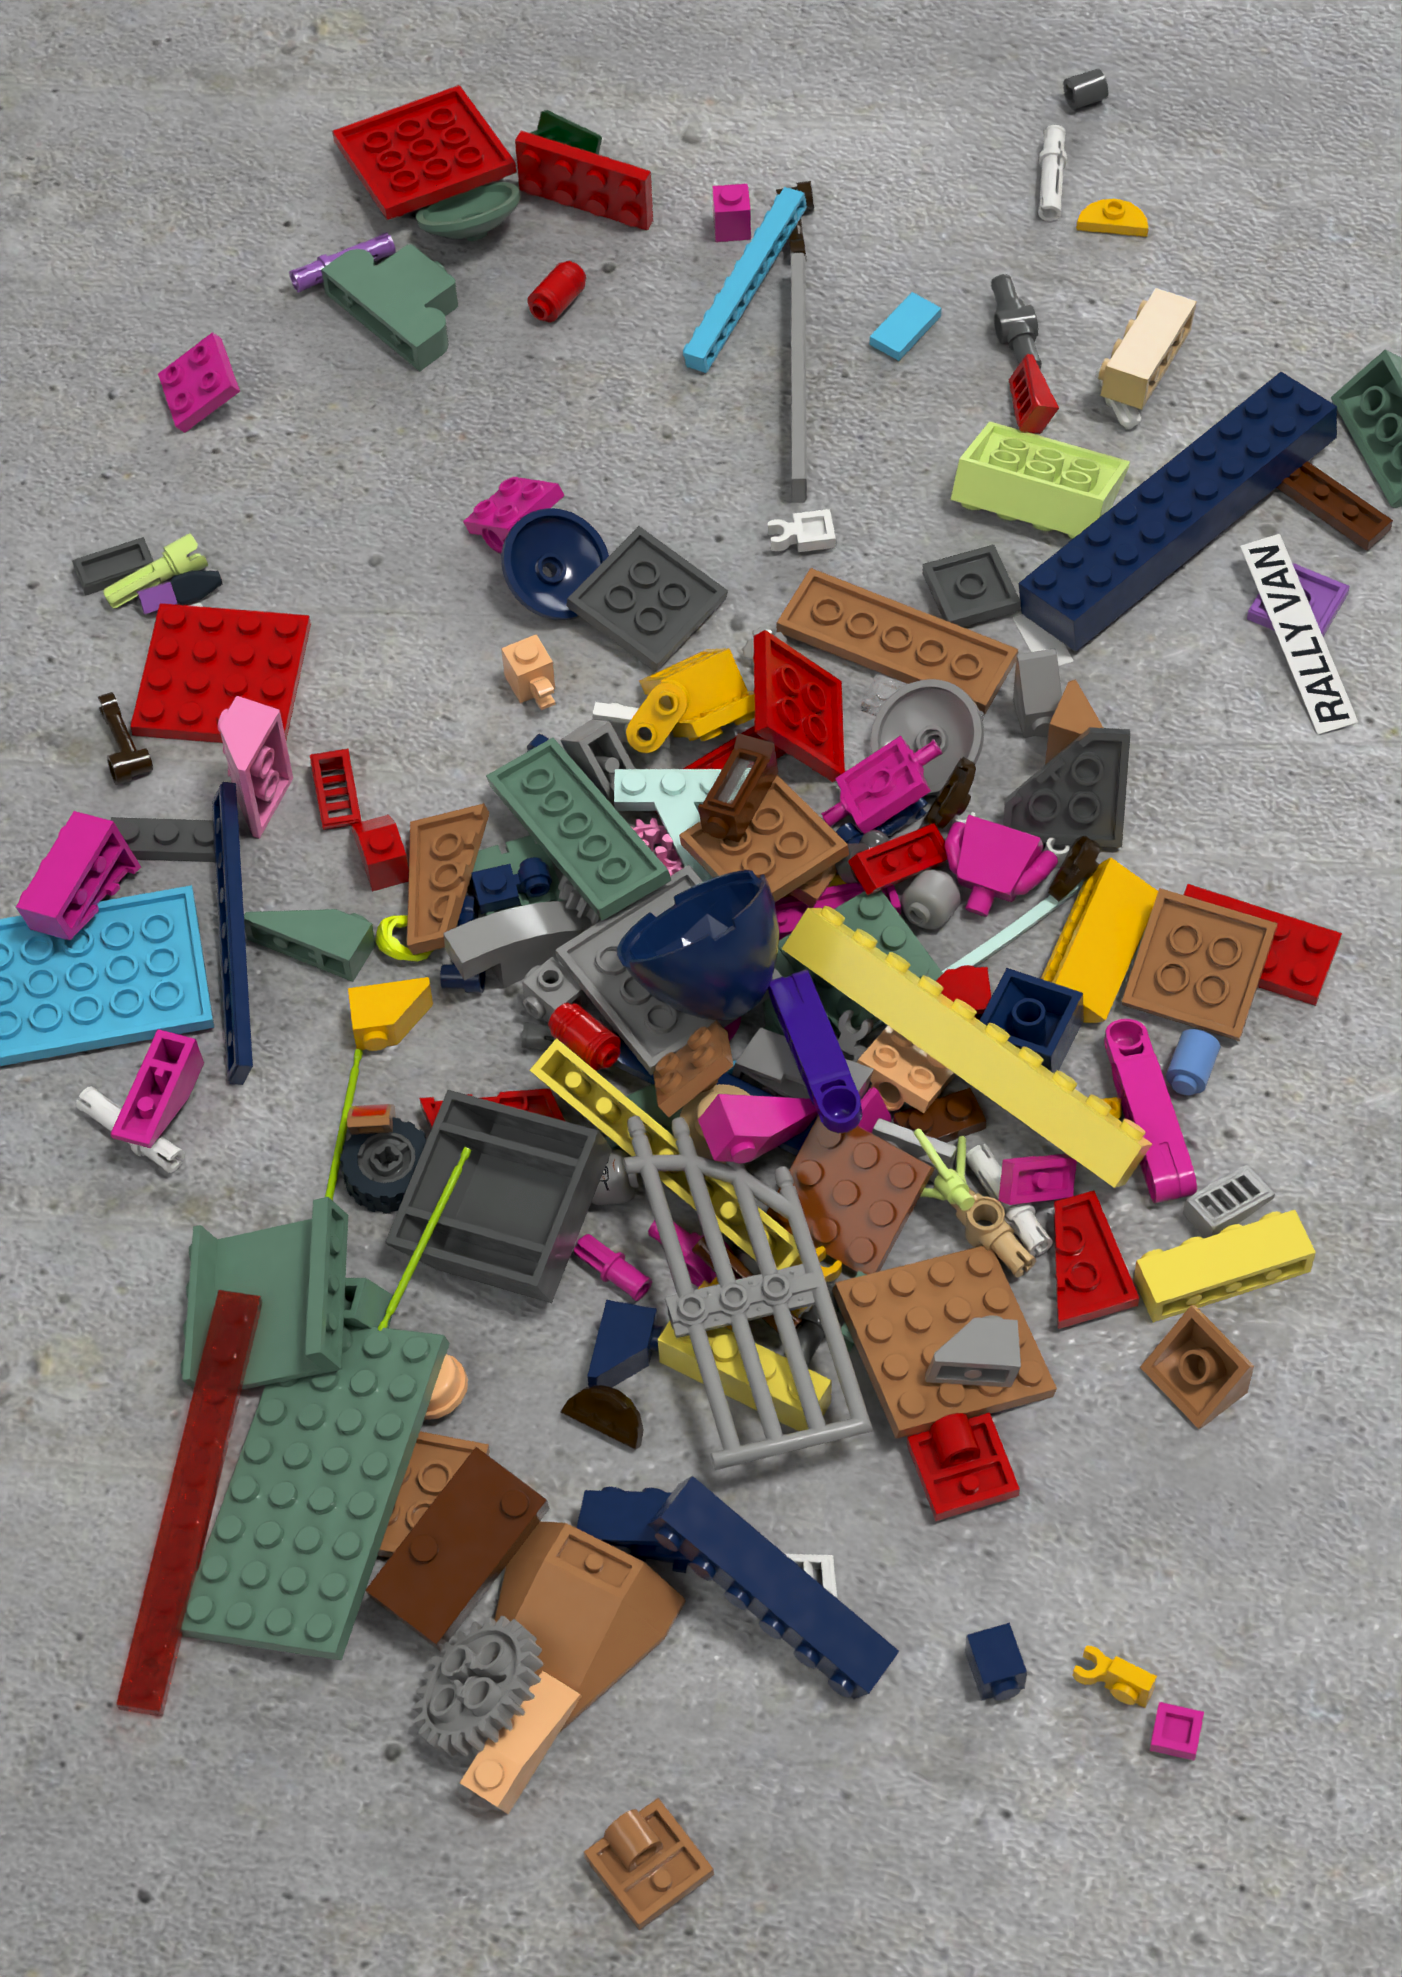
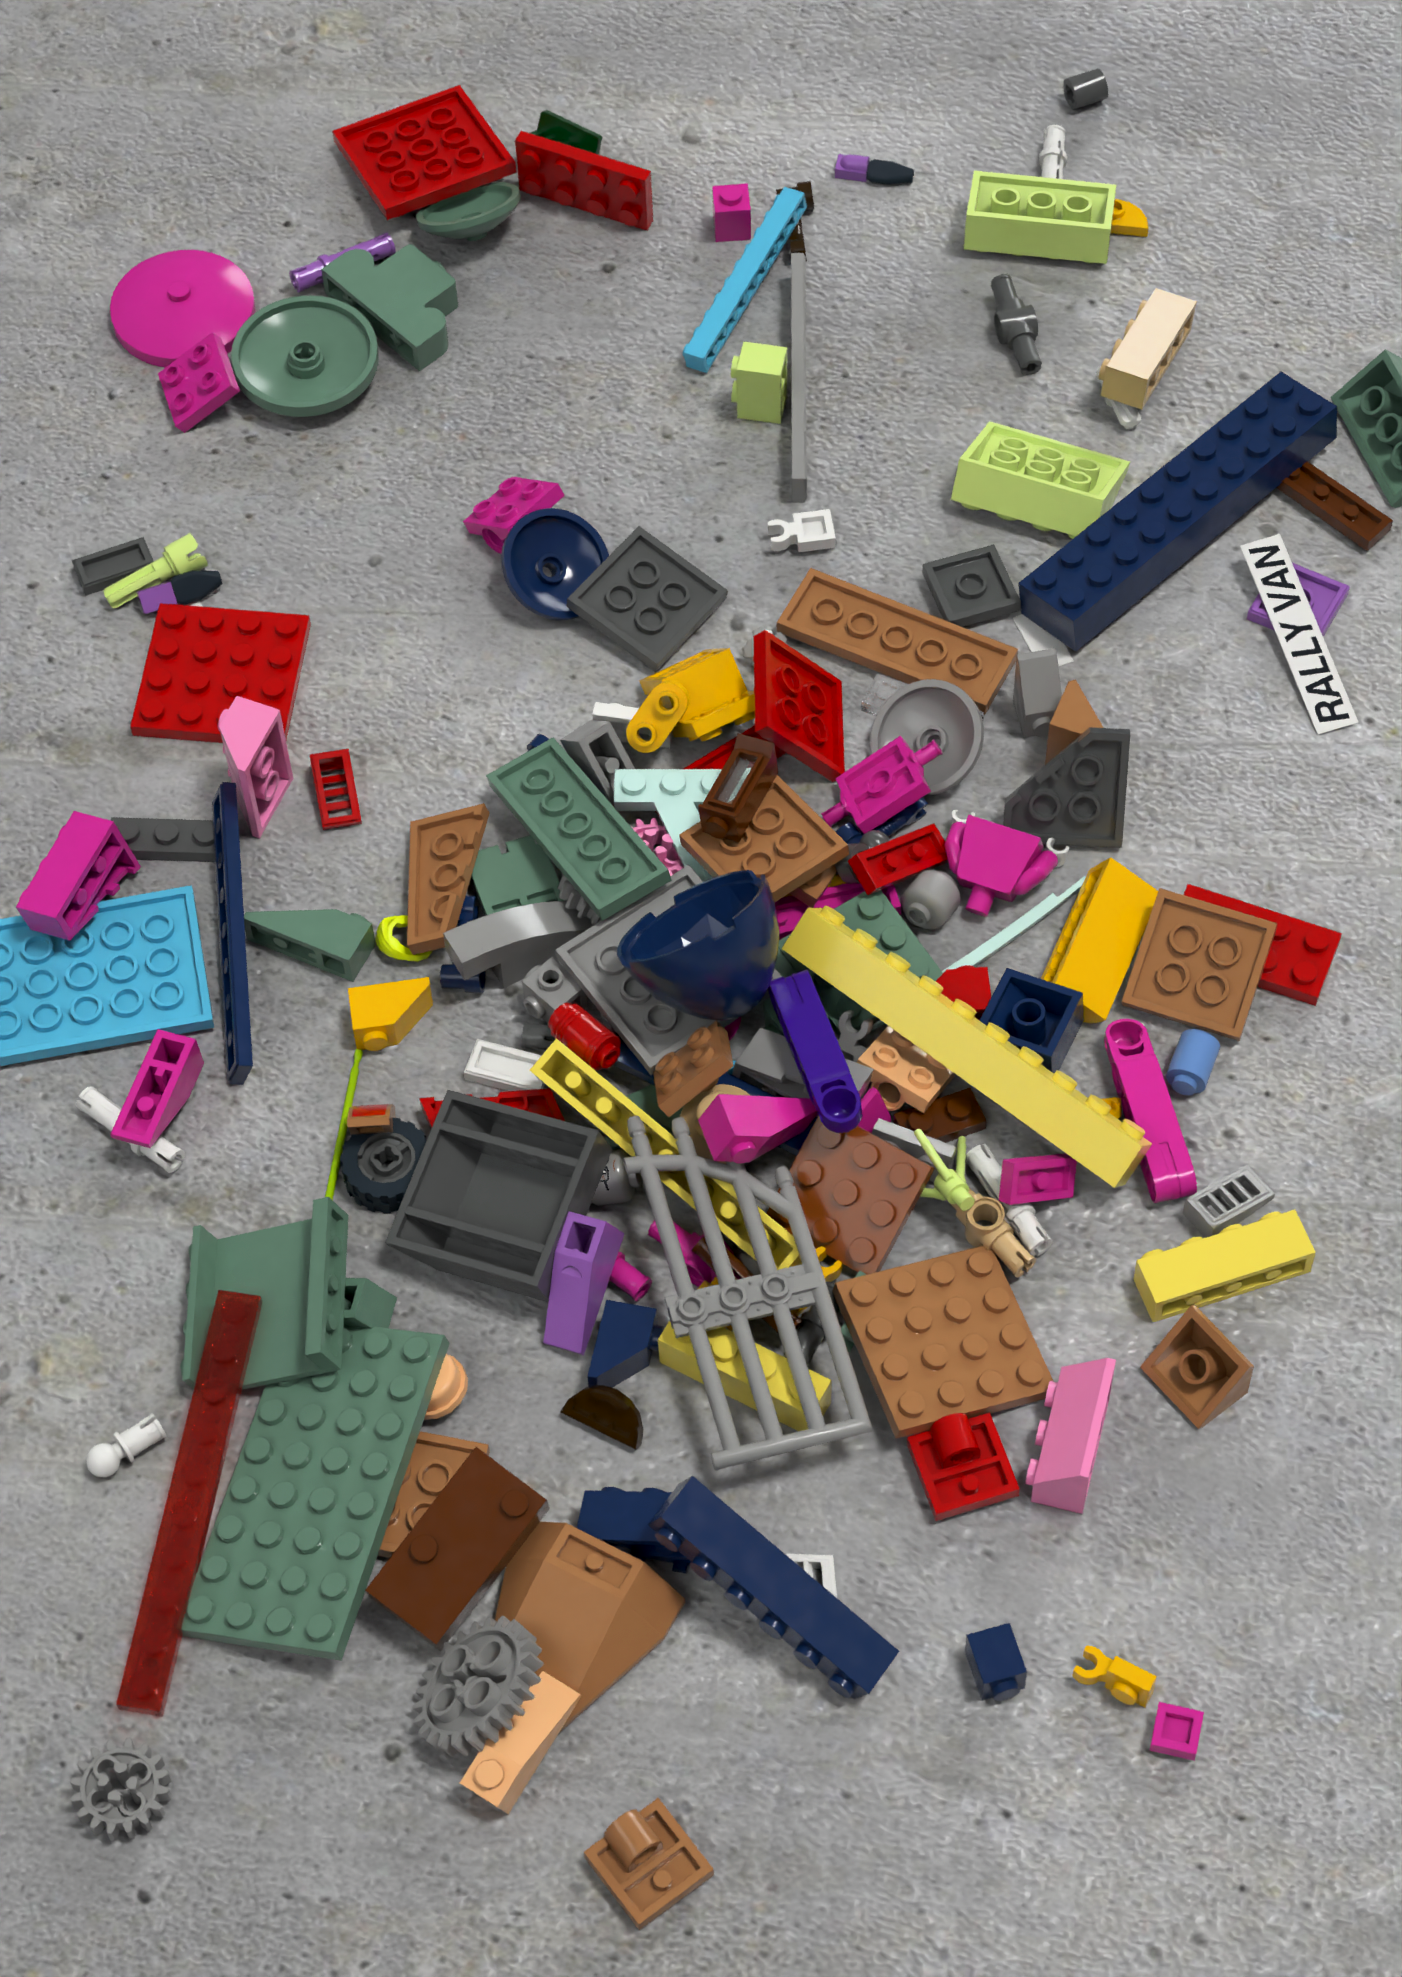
dark brown brick [98,692,153,785] -> none
red slope [351,814,409,892] -> none
lime piece [377,1147,472,1331] -> none
dark blue plate [471,857,552,914] -> none
light nougat brick [501,634,555,710] -> none
red head [527,261,586,322] -> none
medium azure tile [869,292,941,361] -> none
dark brown plate [922,757,976,831] -> none
light grey slope [925,1315,1021,1387] -> none
red slope [1009,354,1059,434] -> none
dark brown plate [1048,836,1100,902] -> none
red wing [1054,1190,1139,1329] -> none
none -> light grey gear [70,1738,172,1841]
none -> white pin [86,1413,167,1478]
none -> dark pink dish [110,250,256,368]
none -> sand green dish [231,295,379,417]
none -> white tile [464,1039,548,1091]
none -> medium lavender slope [543,1211,624,1355]
none -> yellowish green brick [731,341,787,424]
none -> piece [835,154,914,185]
none -> yellowish green slope [964,170,1116,264]
none -> bright pink slope [1025,1358,1116,1514]

